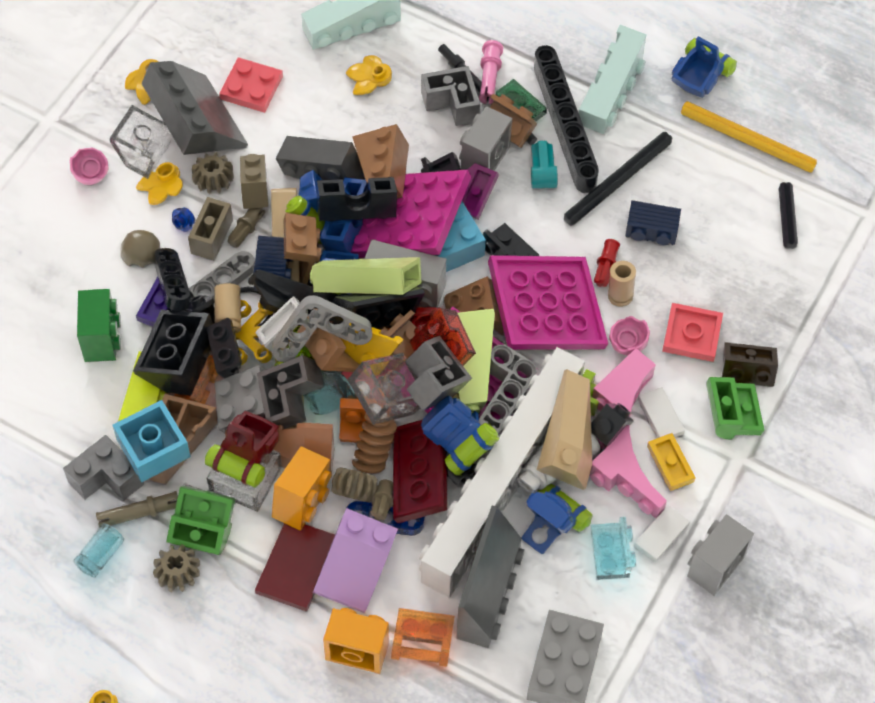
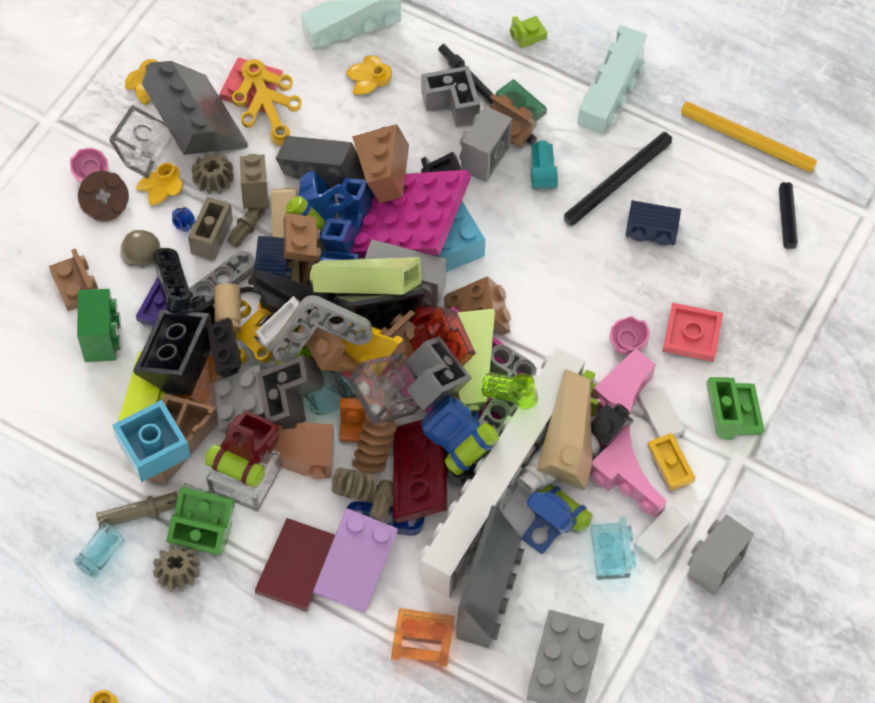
flat silver brick [63,435,144,501] -> none
light orange brick [272,446,332,531] -> none
black arch [317,177,397,221] -> none
light orange brick [323,608,389,674] -> none
magenta wing [462,163,499,220] -> none
bright pink pin [479,40,504,104] -> none
black bracket [483,223,539,256] -> none
dark pink plate [488,256,608,350] -> none
black beam [534,45,599,193] -> none
red axle [594,239,620,287] -> none
tan piece [608,261,636,307] -> none
blue piece [671,36,737,98] -> none
dark brown bracket [722,342,778,387] -> none
none -> medium nougat bracket [49,248,98,311]
none -> reddish brown plate [77,171,129,222]
none -> yellow plant [232,59,302,146]
none -> clear neon green piece [482,372,538,409]
none -> lime bracket [509,16,548,48]

